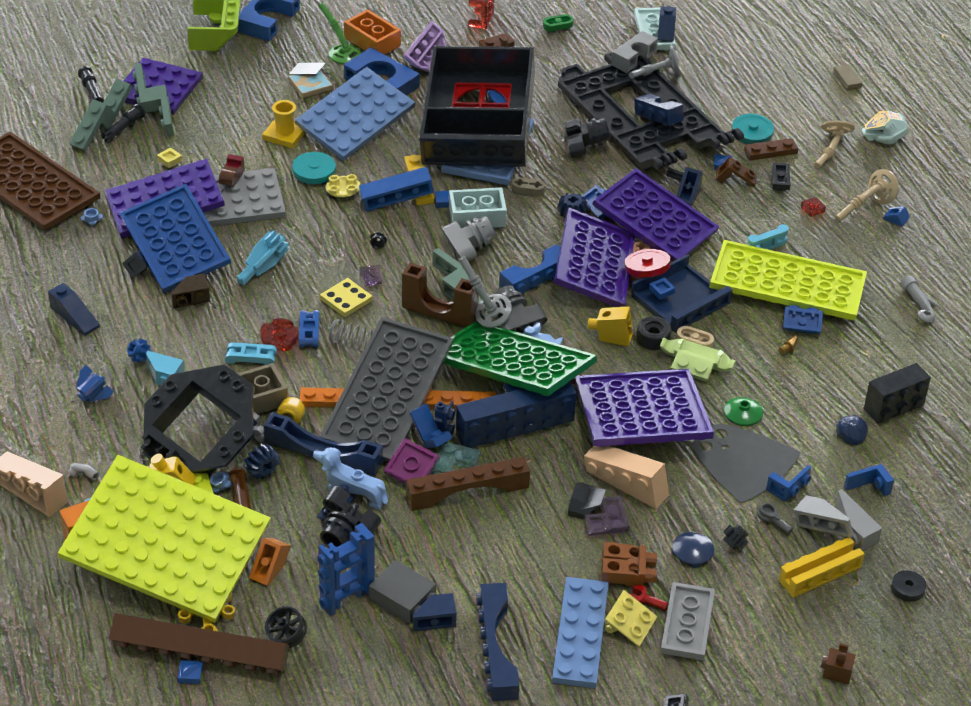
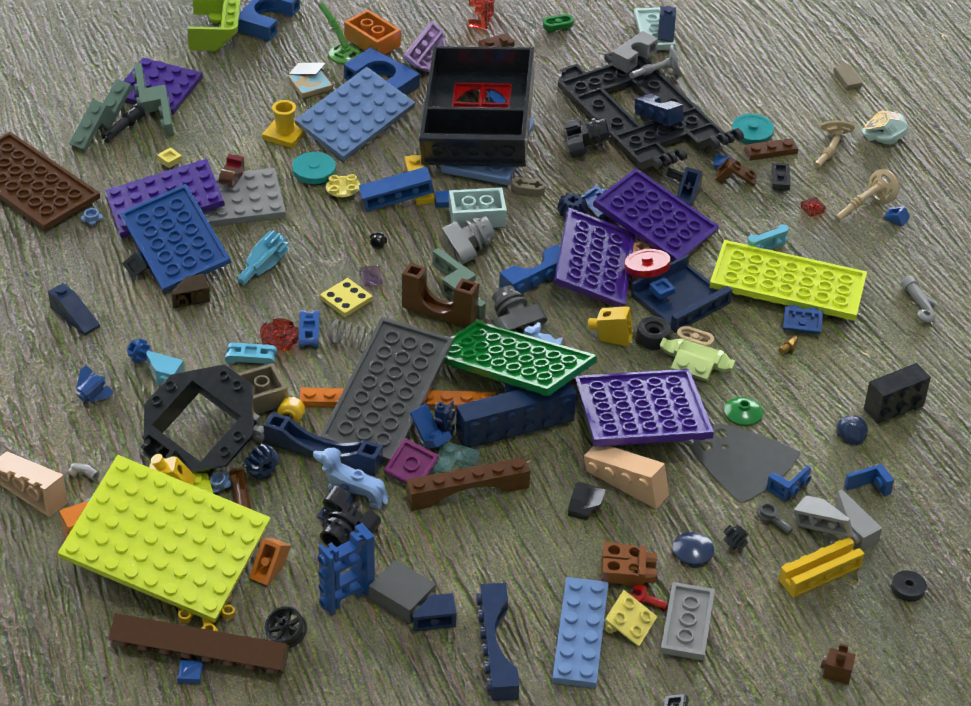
black pin [78,66,104,103] -> none
light grey dish [459,256,512,328] -> none
clear purple plate [584,496,630,536] -> none

